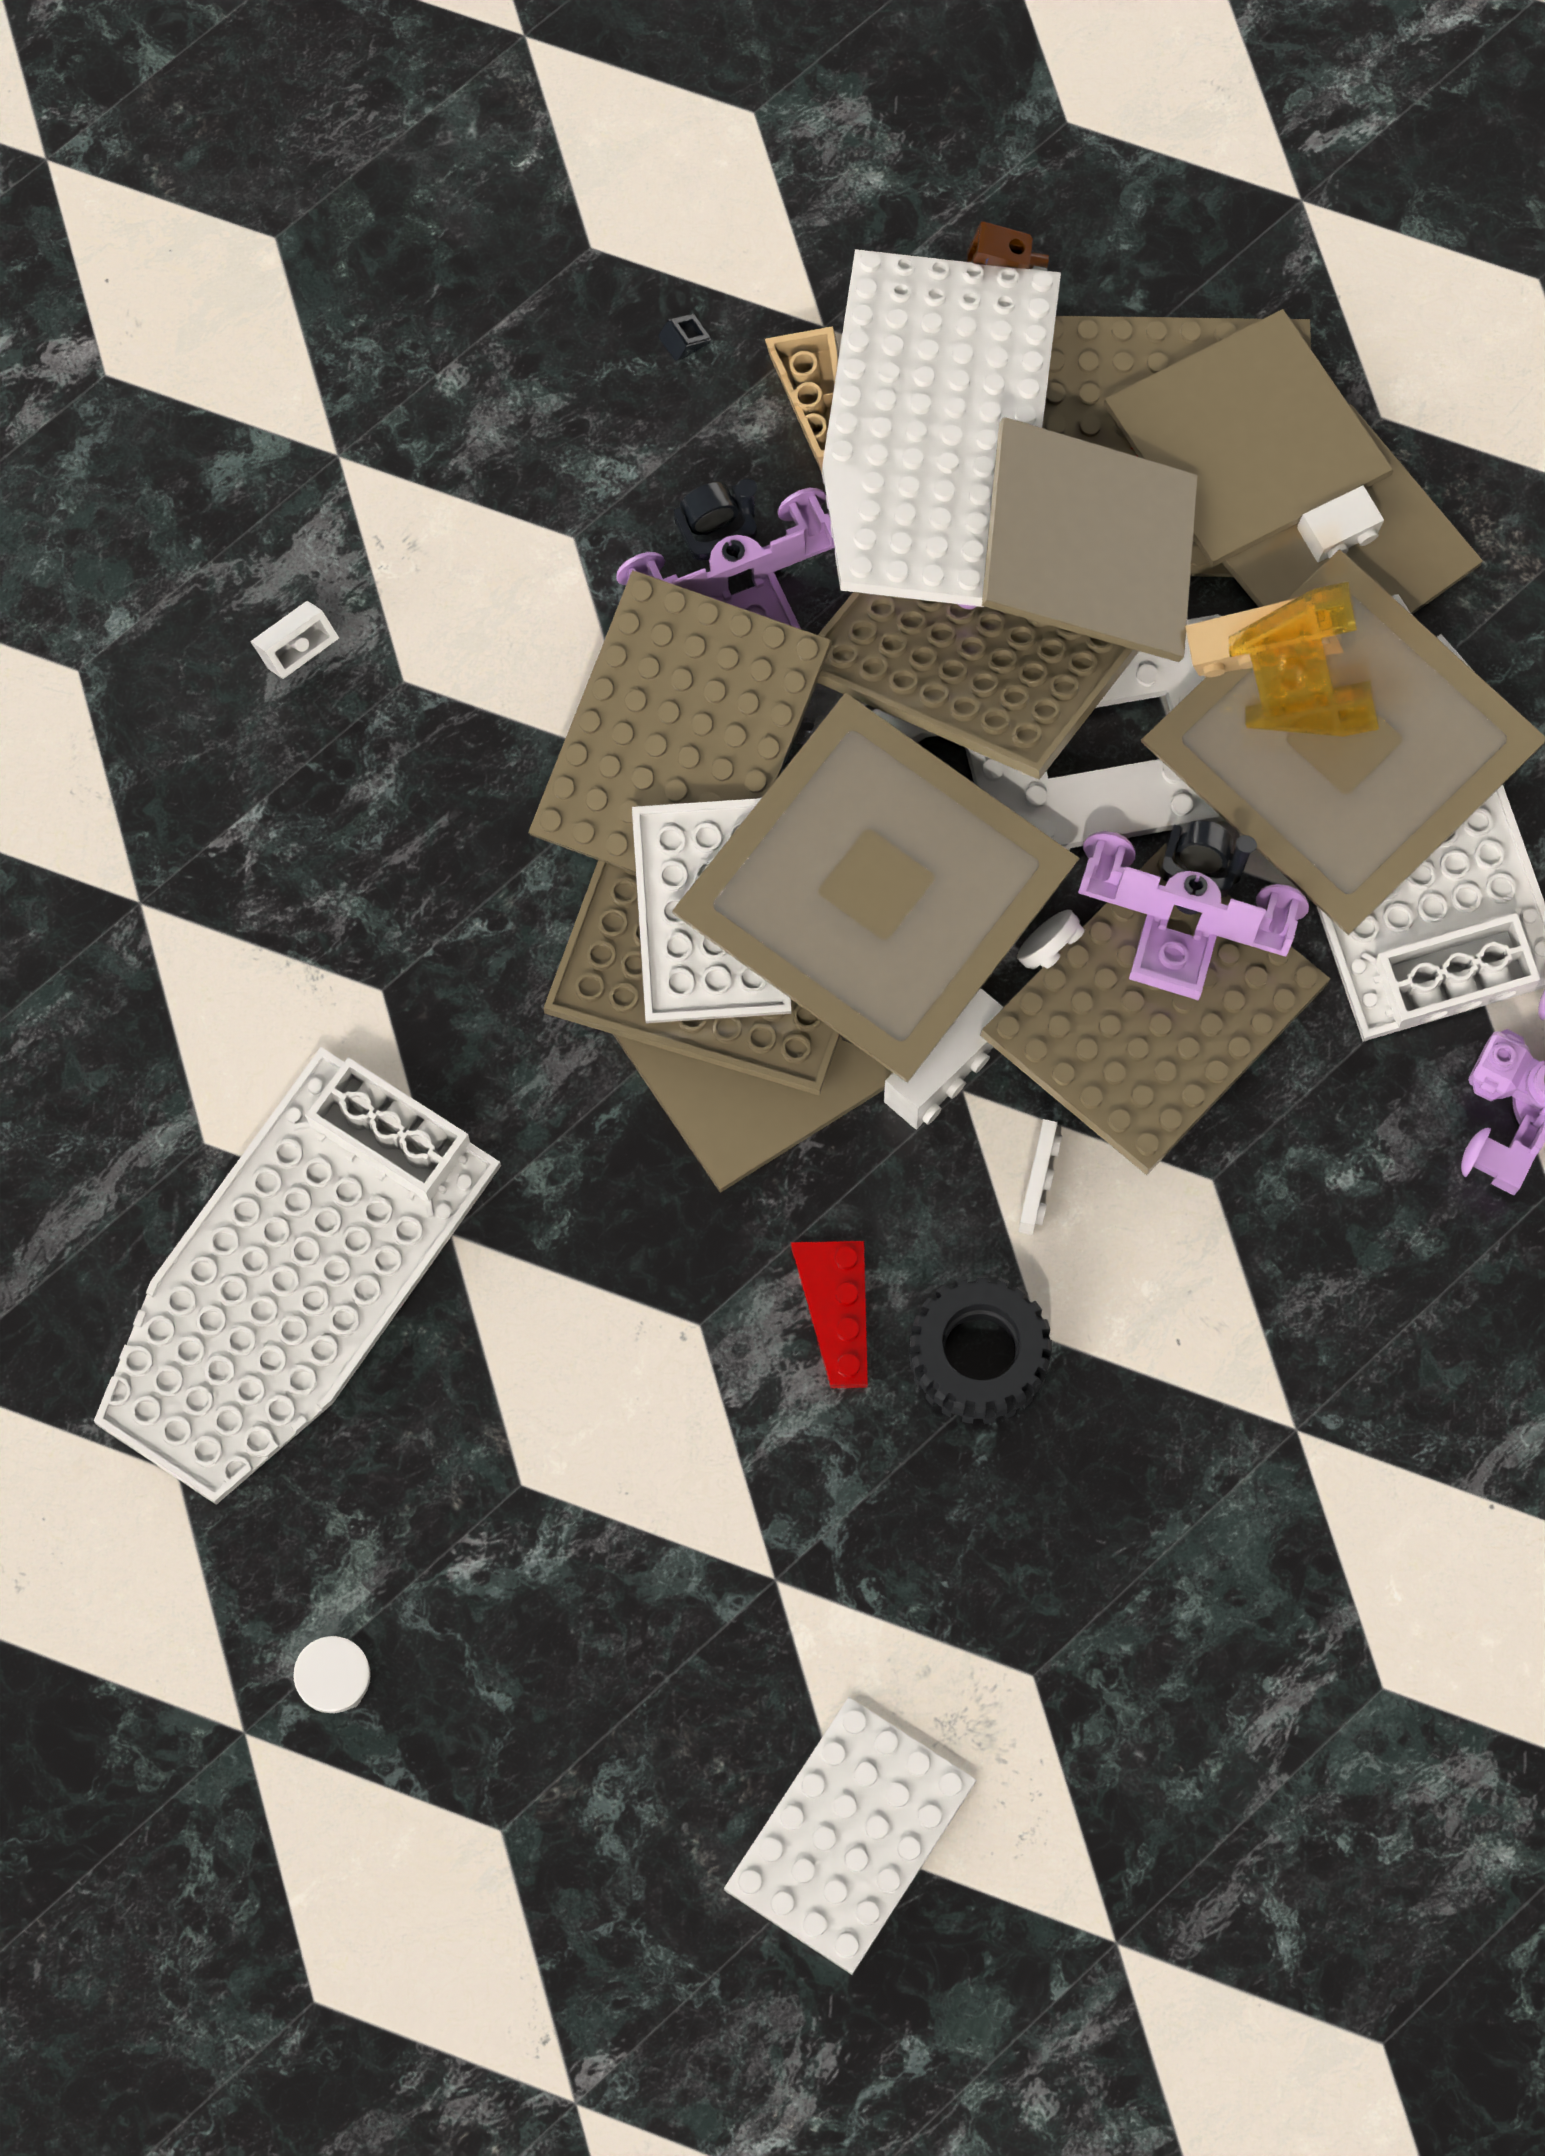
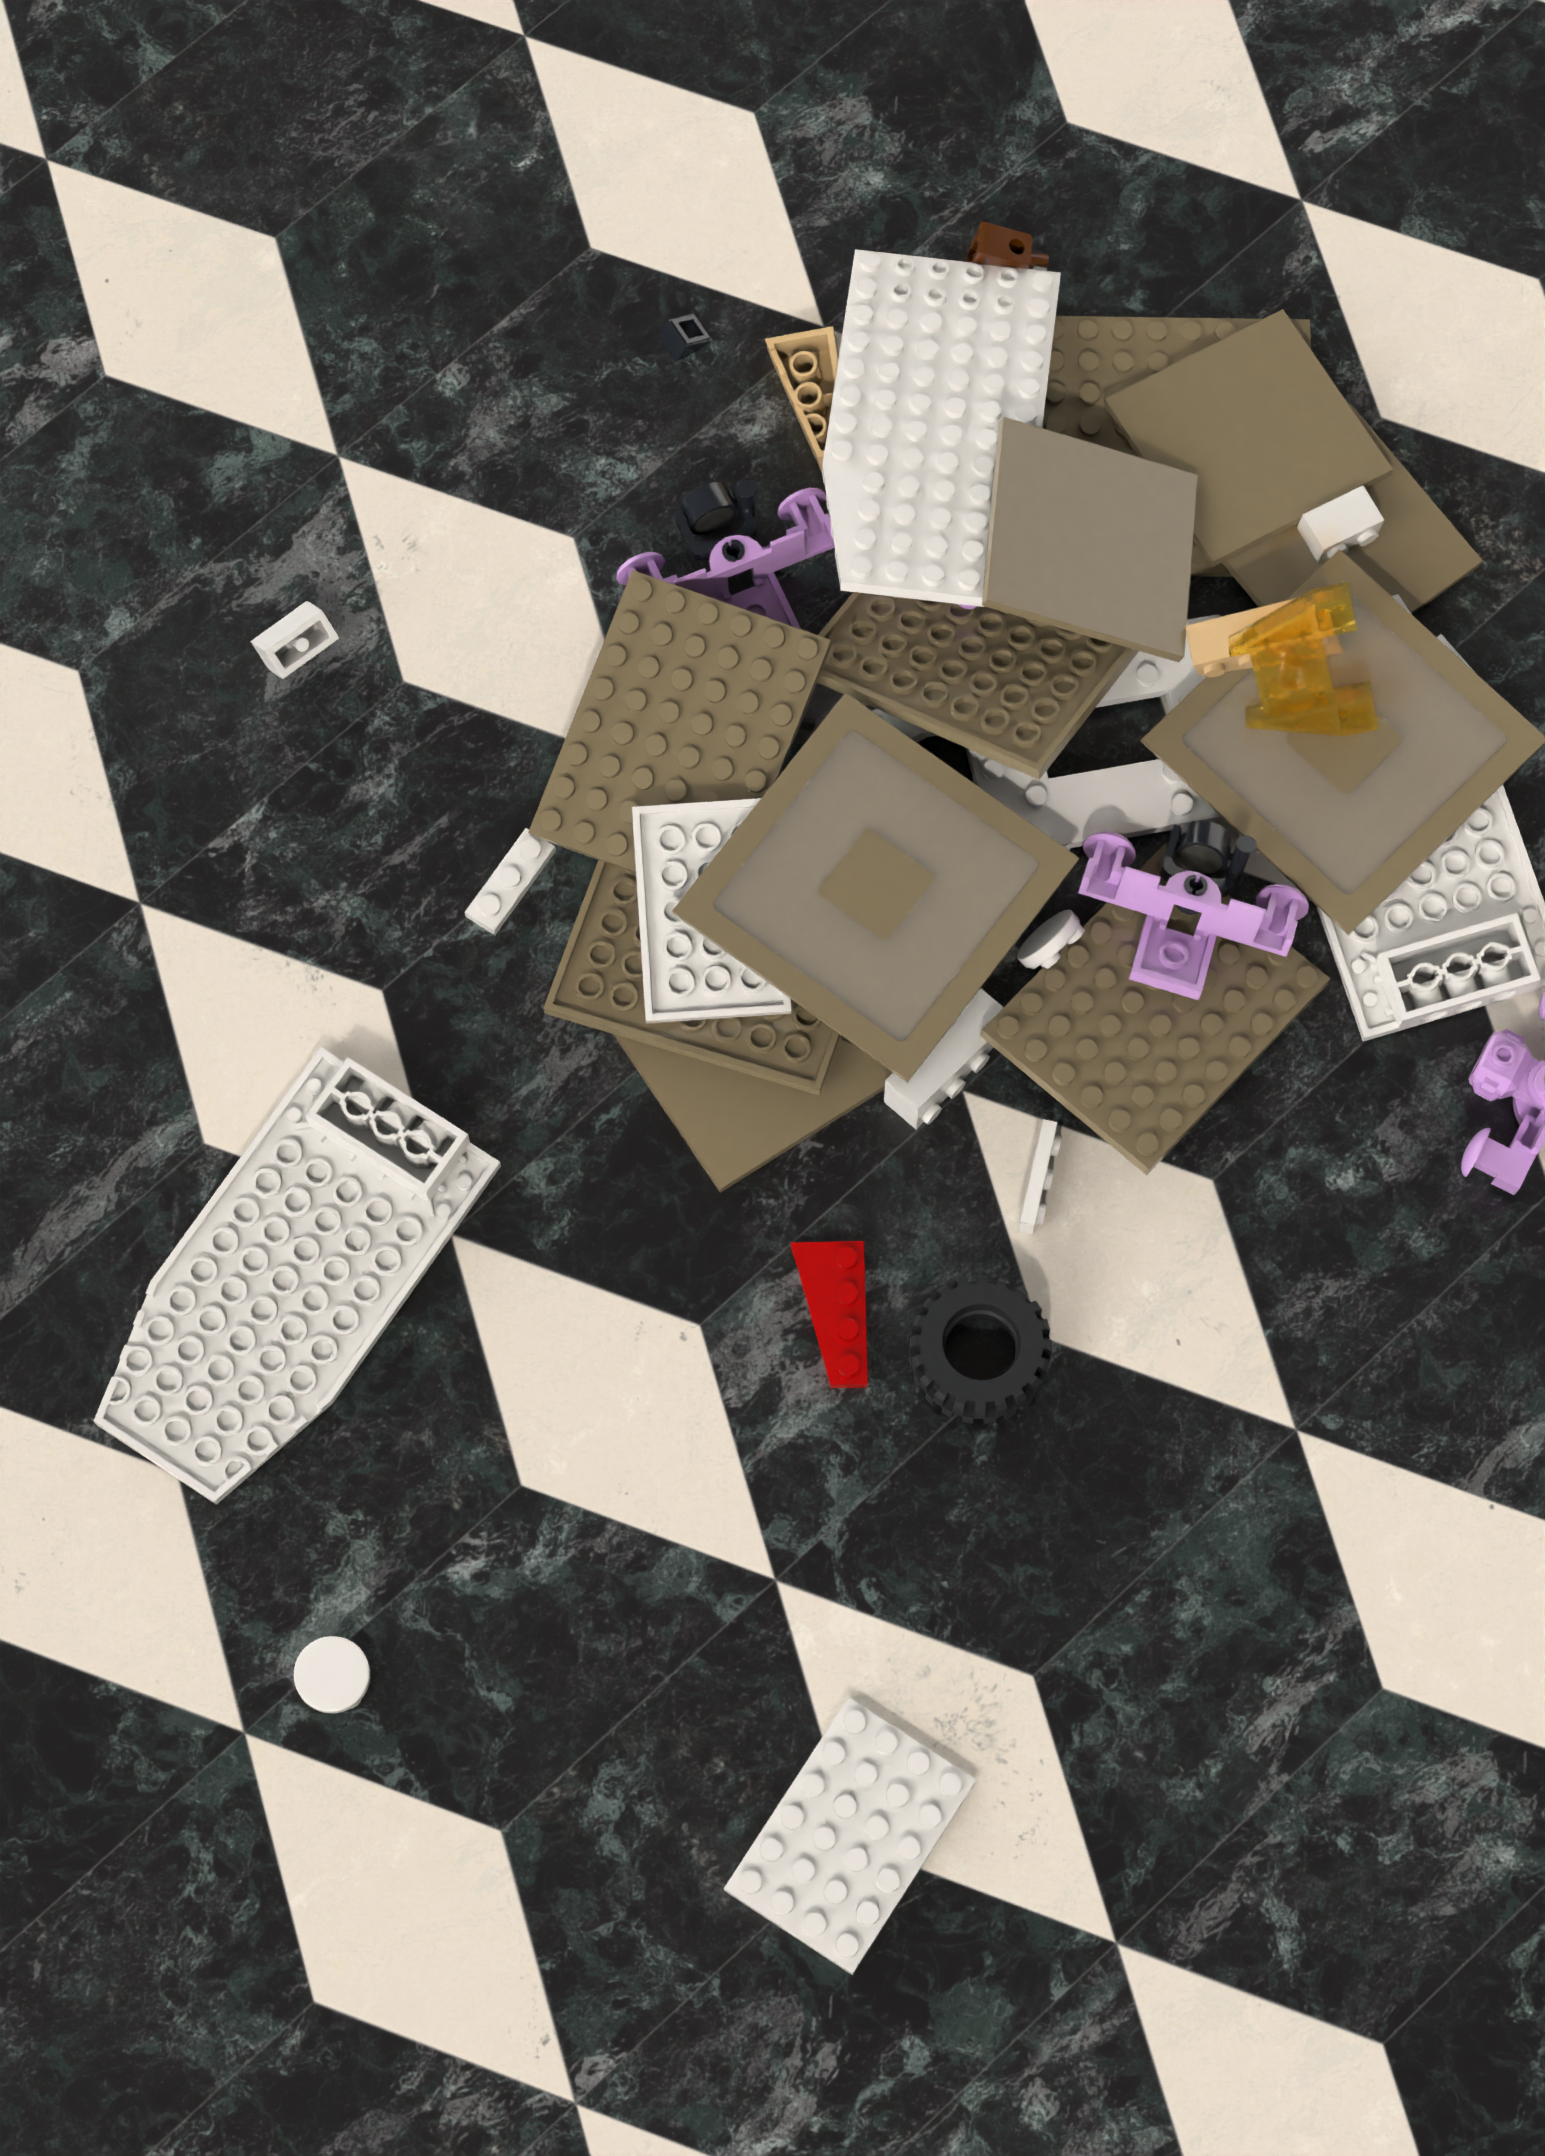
none -> white plate [465,828,556,935]

